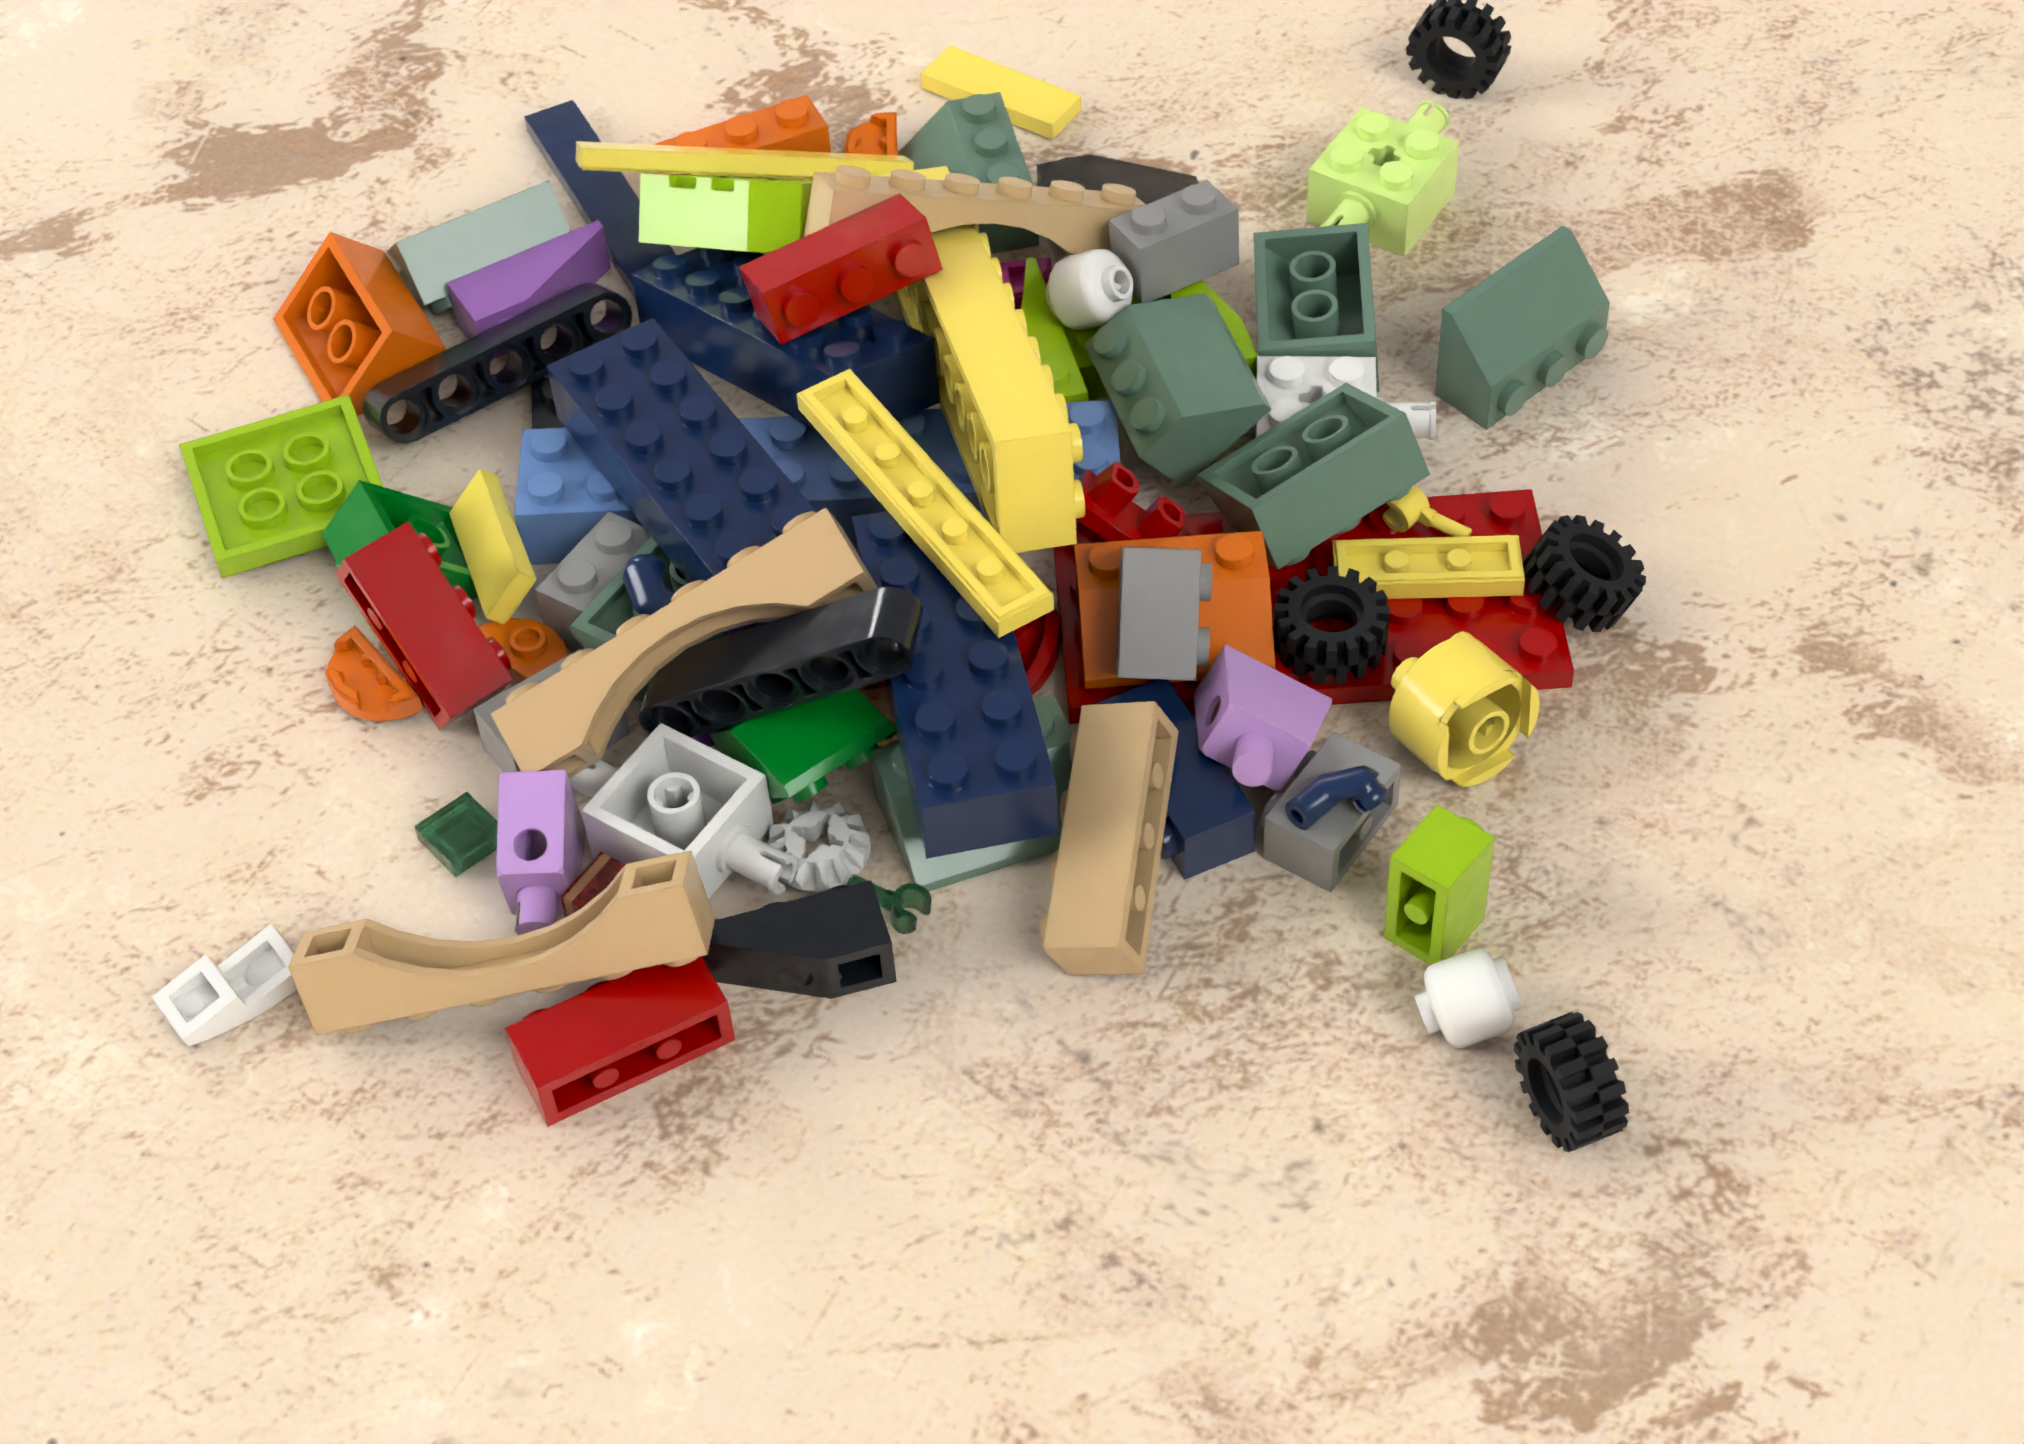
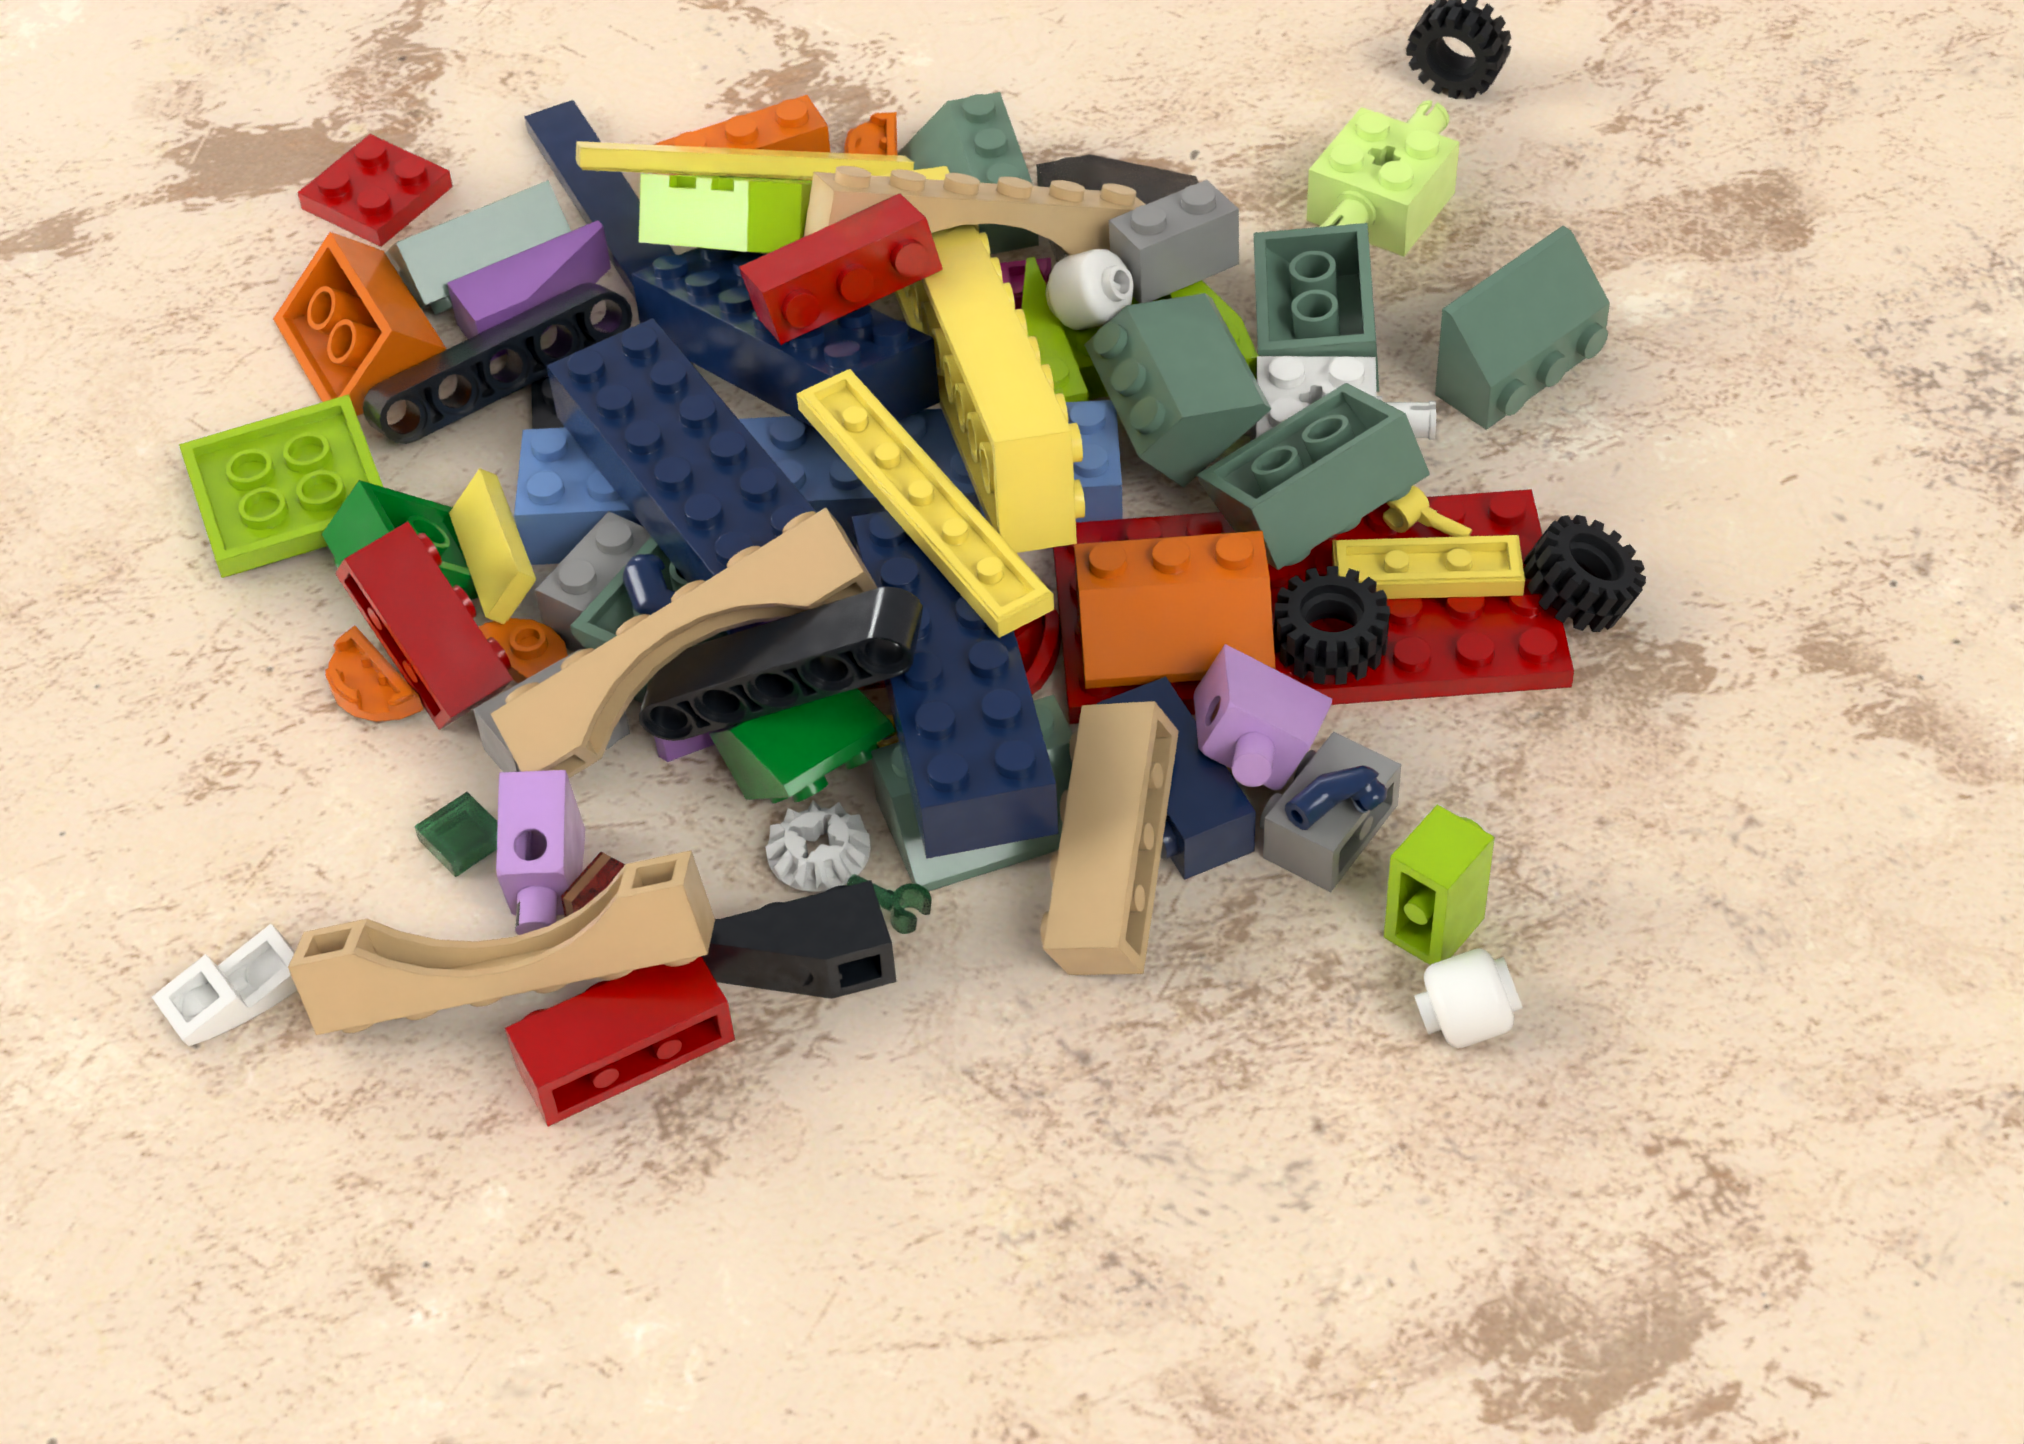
white brick [569,723,798,900] -> none
light yellow tile [920,45,1082,140] -> none
red hips [1076,462,1185,543] -> none
light grey brick [1115,546,1212,681] -> none
light yellow brick [1389,631,1540,787] -> none
black tyre [1514,1012,1629,1152] -> none
none -> red plate [297,134,453,247]

